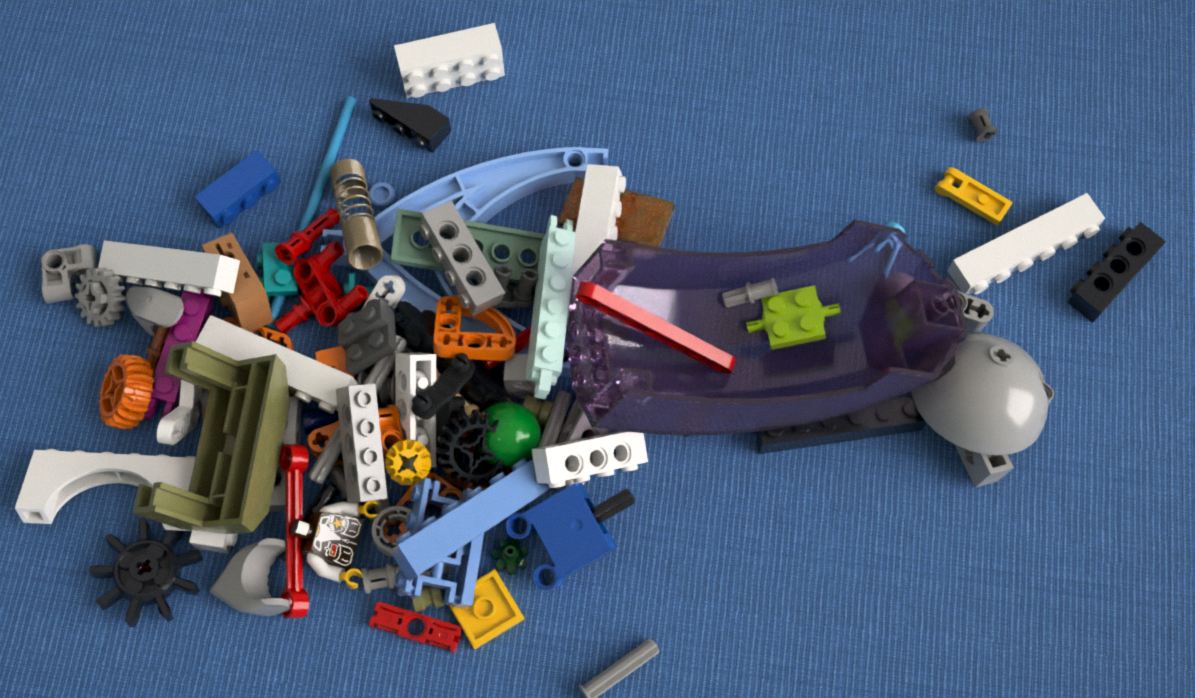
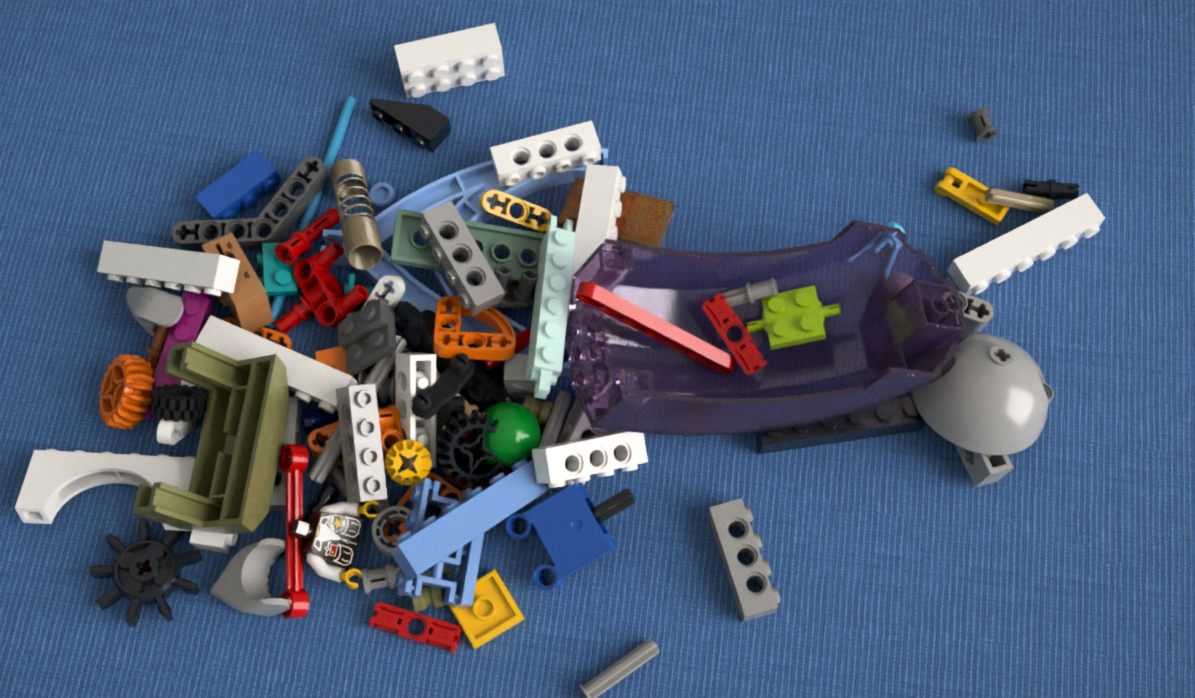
light grey piece [41,244,97,304] -> none
light grey gear [74,268,126,327] -> none
dark green plant [491,538,529,575] -> none
black brick [1068,222,1166,323] -> none
none -> black tyre [151,384,206,422]
none -> dark grey beam [171,156,329,252]
none -> yellow beam [479,190,552,232]
none -> white brick [490,120,601,187]
none -> red piece [702,293,767,375]
none -> light grey brick [707,498,781,622]
none -> dark tan axle [984,187,1055,214]
none -> black pin [1022,179,1079,200]

